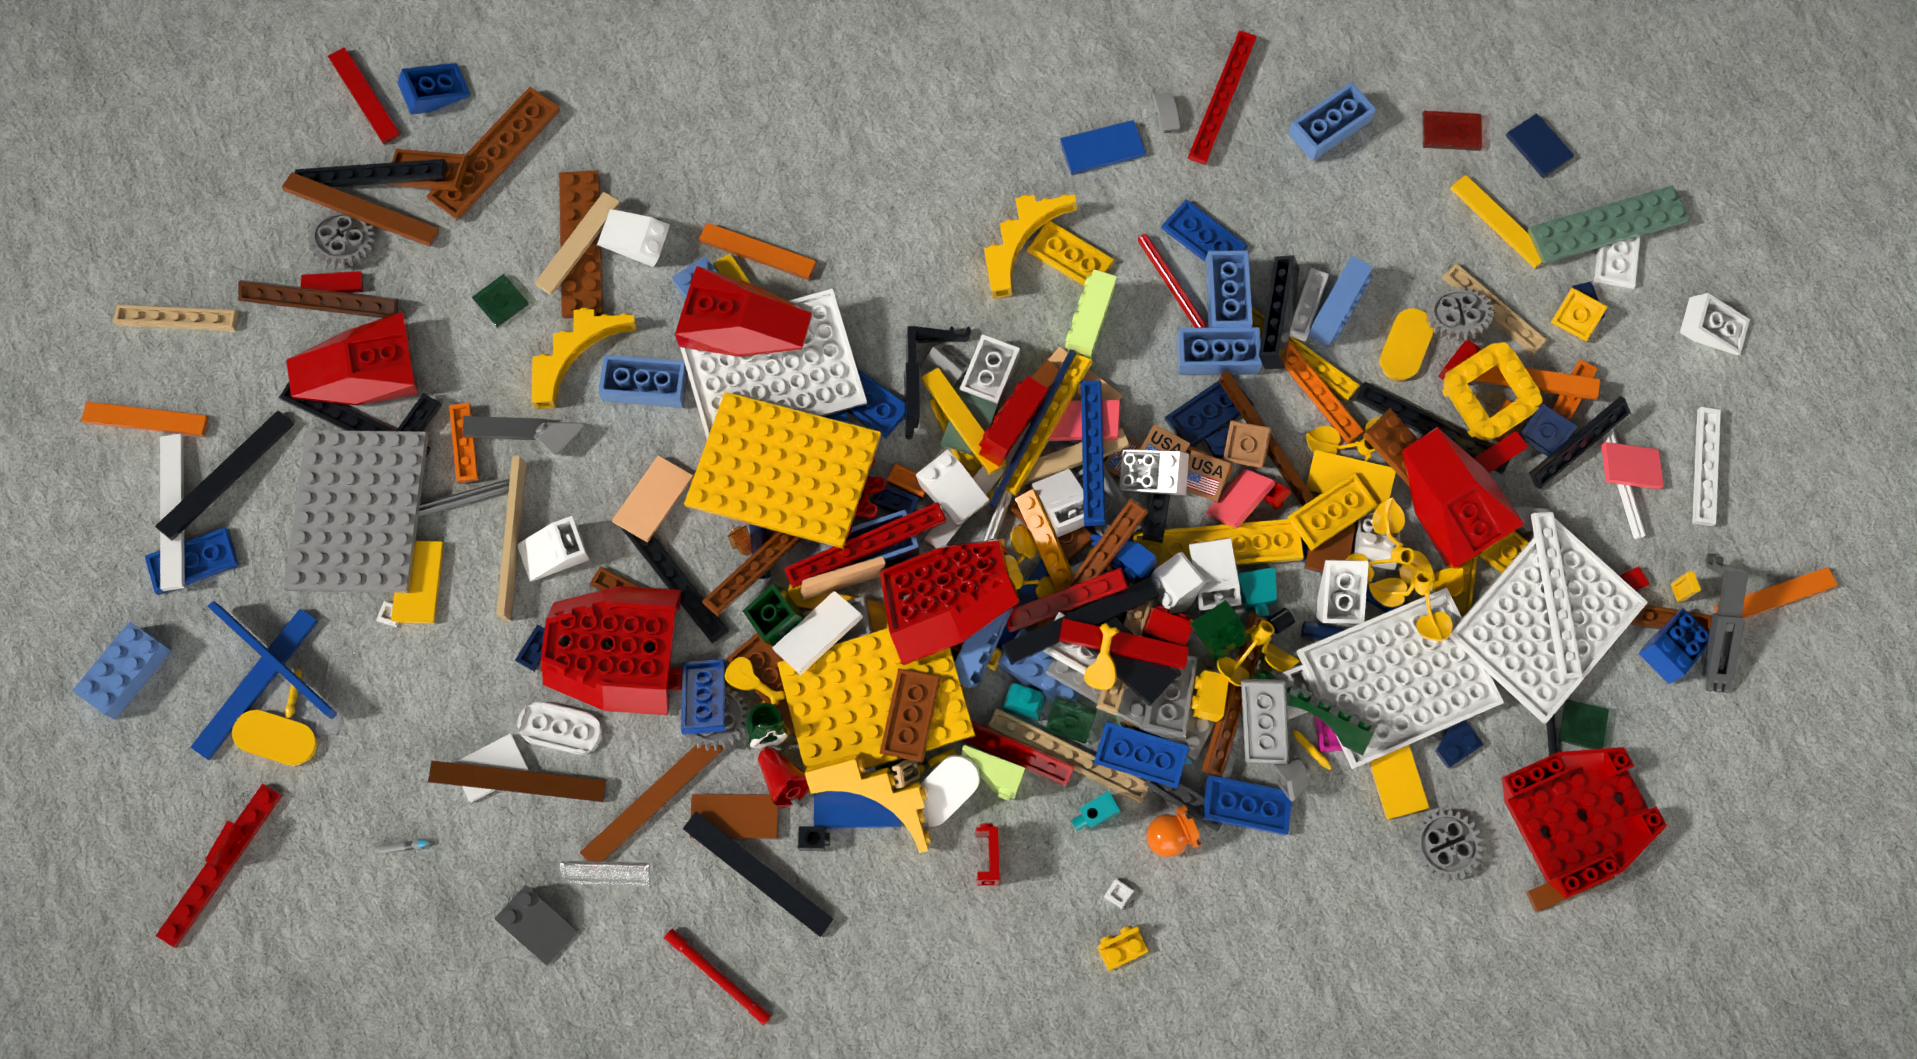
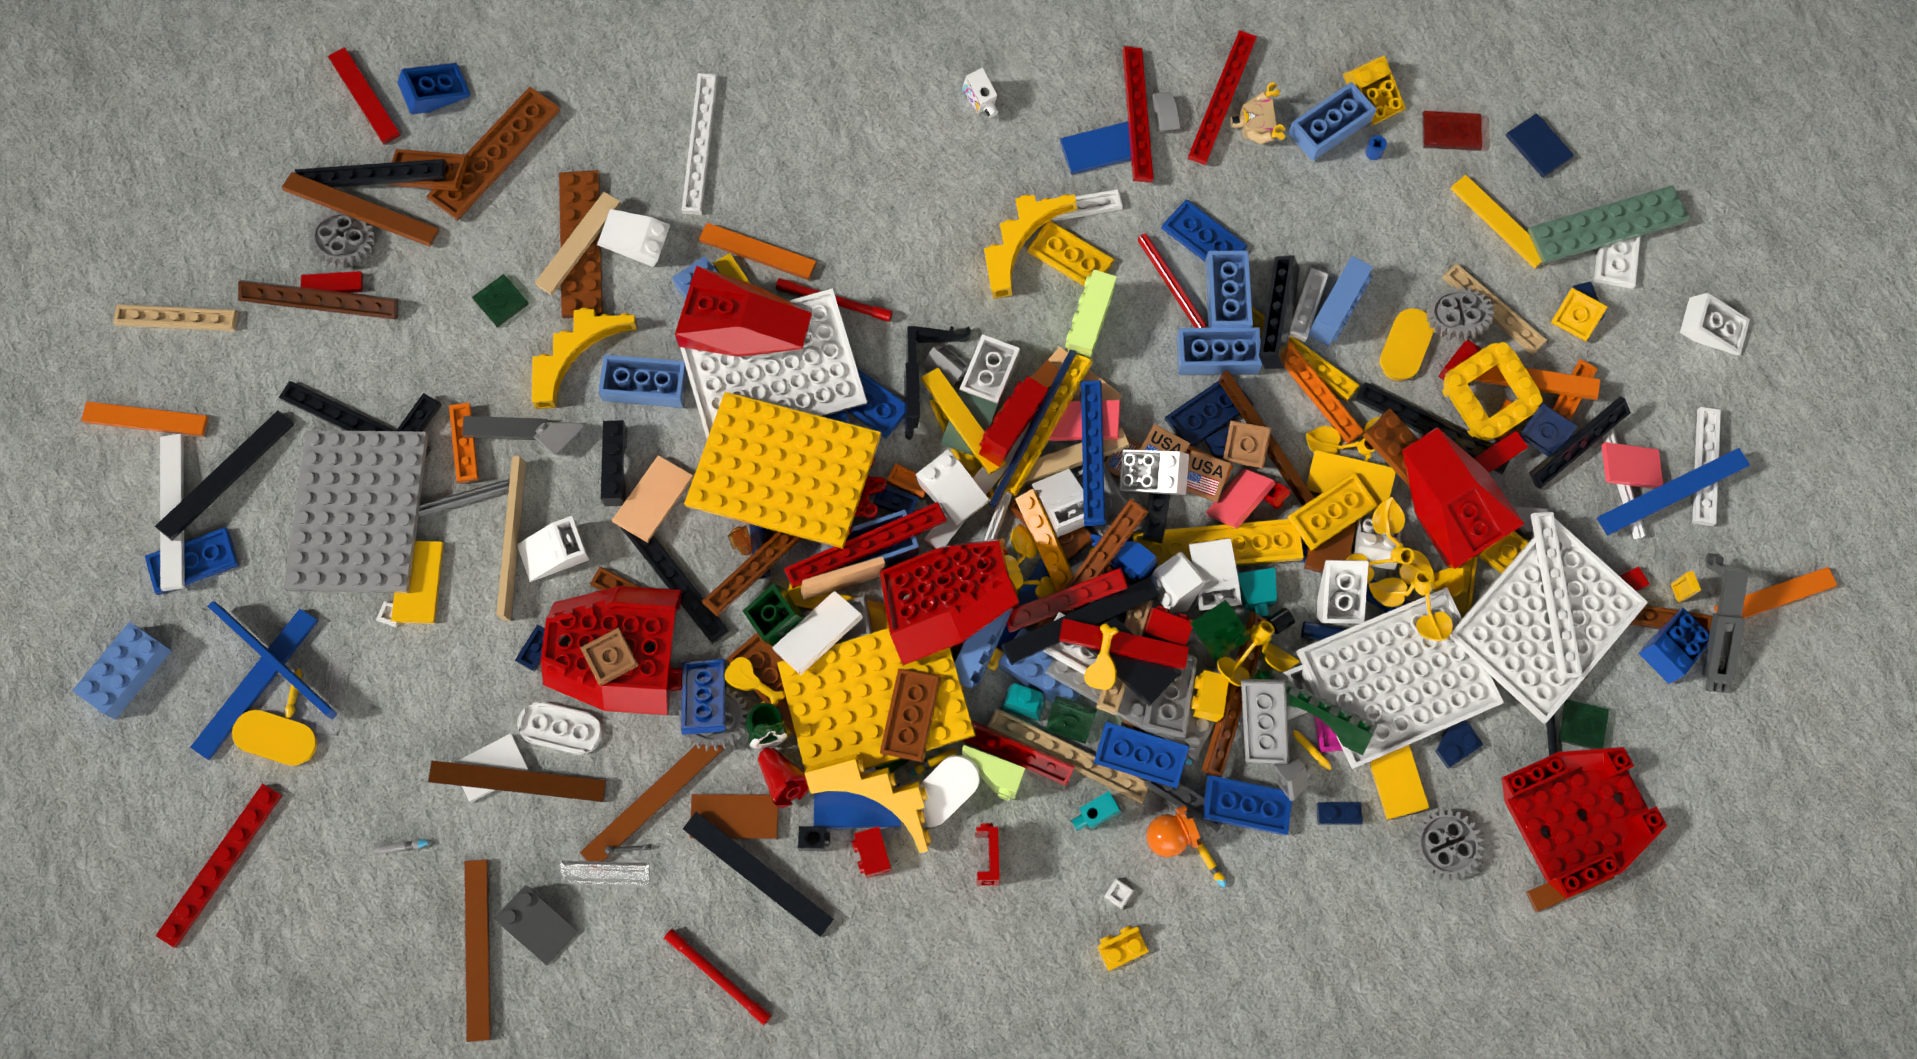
red tile [205,821,242,867] -> none
red wedge [286,312,419,405] -> none
tan tile [892,759,920,788] -> none
none -> dark orange tile [464,859,491,1042]
none -> medium nougat tile [580,627,639,686]
none -> black arch [601,420,627,506]
none -> dark grey hinge [605,844,651,854]
none -> white tile [682,73,718,215]
none -> red piece [776,278,893,322]
none -> red brick [851,826,892,879]
none -> white torso [962,68,998,118]
none -> white tile [1050,189,1123,222]
none -> red tile [1122,46,1154,183]
none -> yellow piece [1196,840,1226,888]
none -> tan torso [1230,82,1286,144]
none -> dark blue plate [1317,802,1363,825]
none -> yellow slope [1343,55,1406,125]
none -> blue gear [1365,135,1387,160]
none -> blue tile [1596,448,1750,536]

